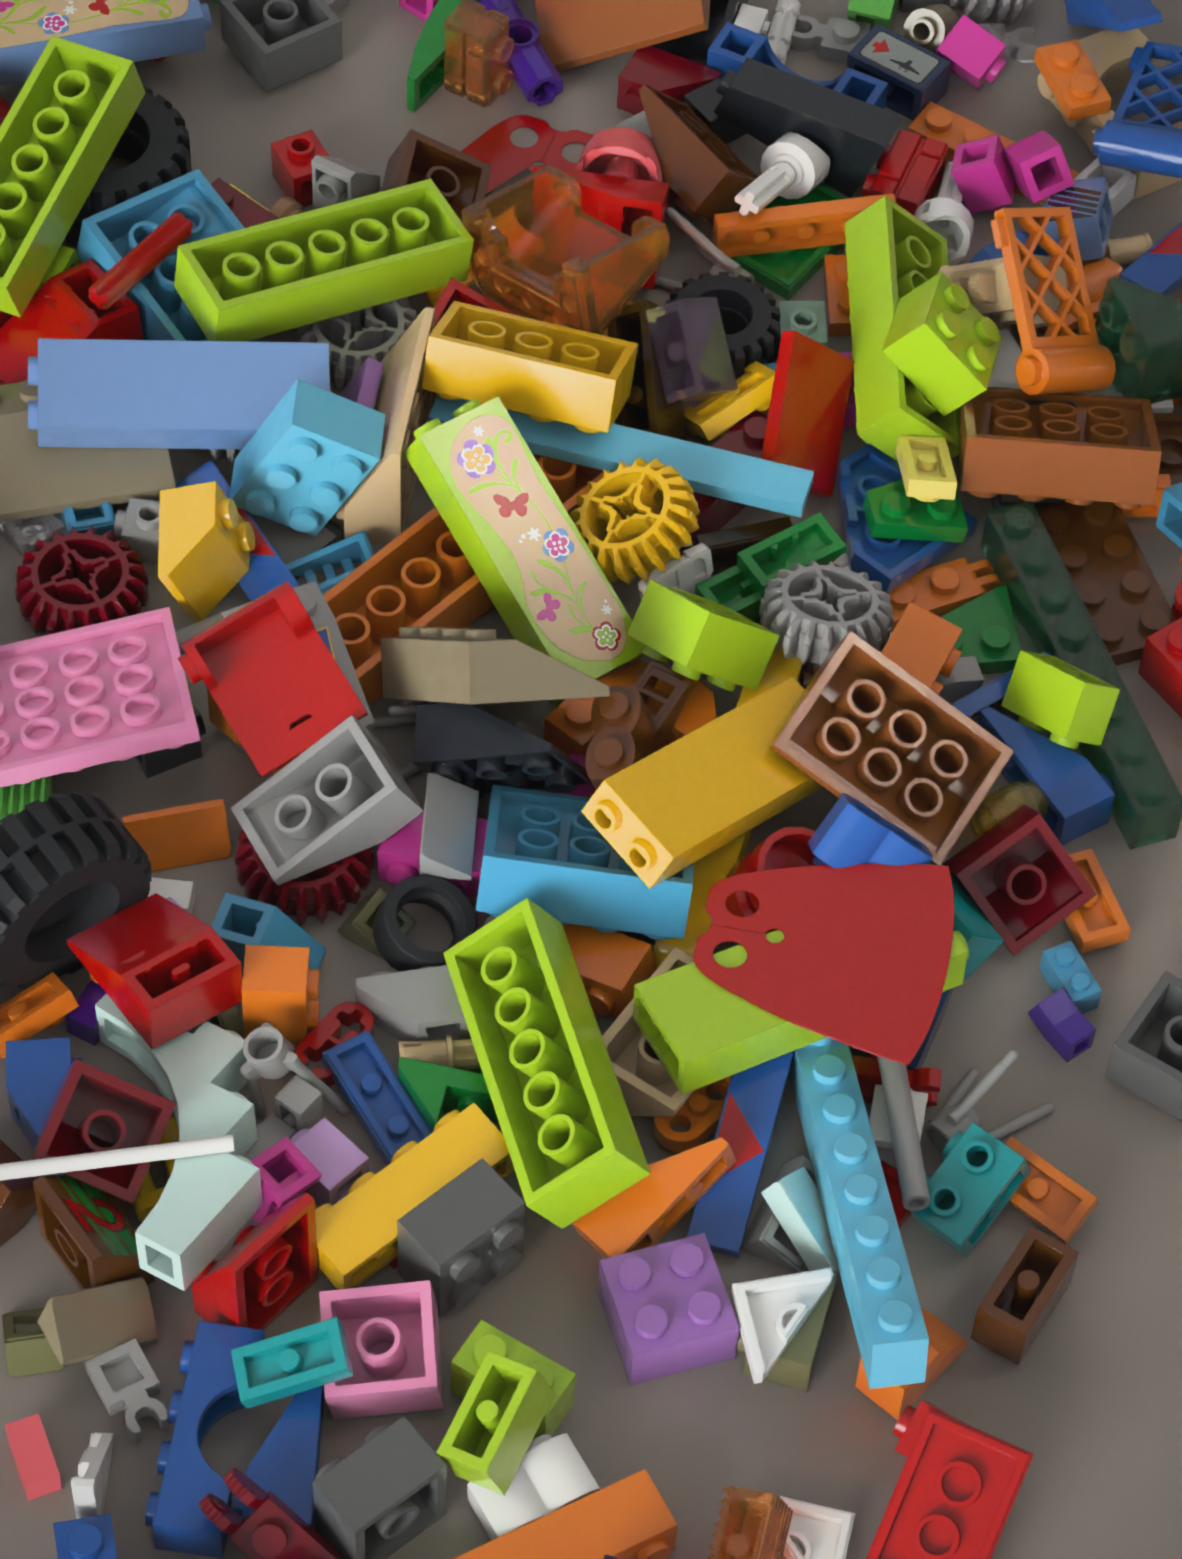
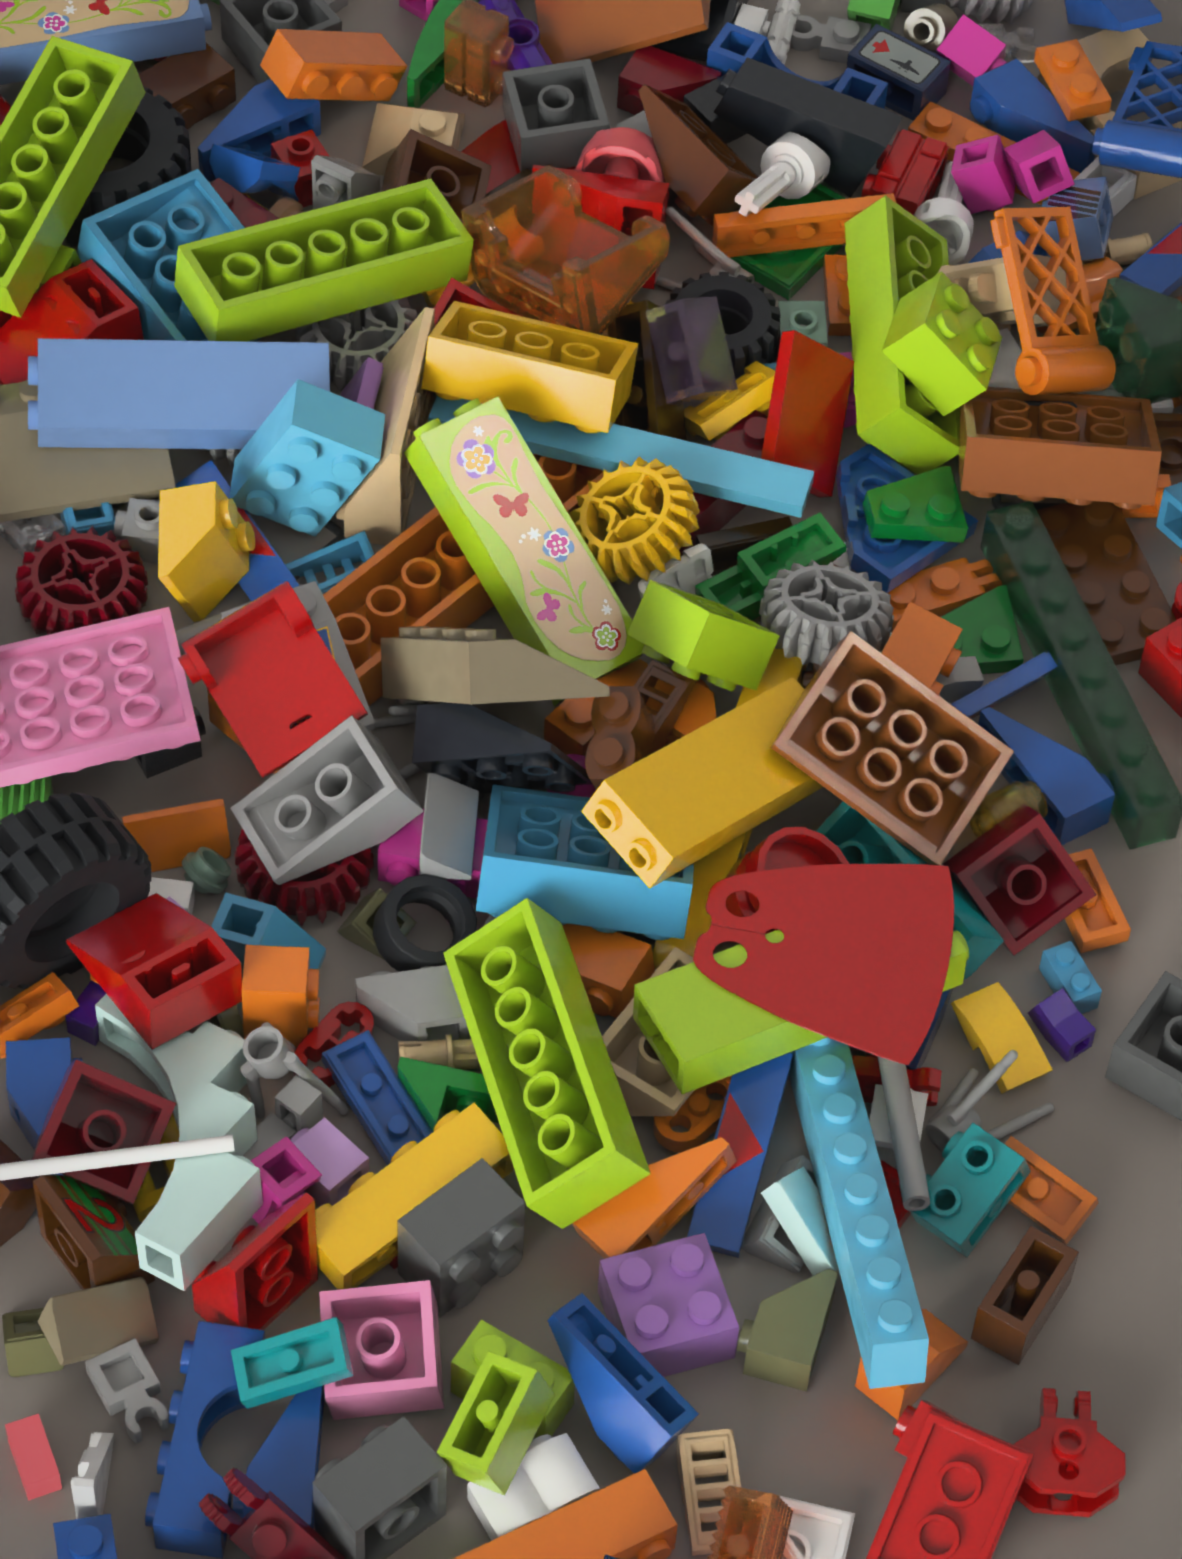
red axle [88,212,193,310] -> none
white tile [731,1267,834,1384] -> none
blue brick [808,792,933,868] -> none
light yellow plate [896,435,958,502] -> none
lime brick [1001,650,1120,749] -> none
none -> reddish brown brick [139,43,236,129]
none -> sand green plate [182,847,232,894]
none -> blue slope [198,79,321,182]
none -> blue slope [209,144,300,202]
none -> orange brick [260,29,407,101]
none -> tan slope [362,103,465,176]
none -> dark grey brick [503,59,610,172]
none -> blue slope [547,1293,699,1474]
none -> tan slope [676,1429,749,1556]
none -> yellow slope [950,982,1053,1094]
none -> blue slope [970,59,1095,173]
none -> red hinge [1013,1388,1126,1517]

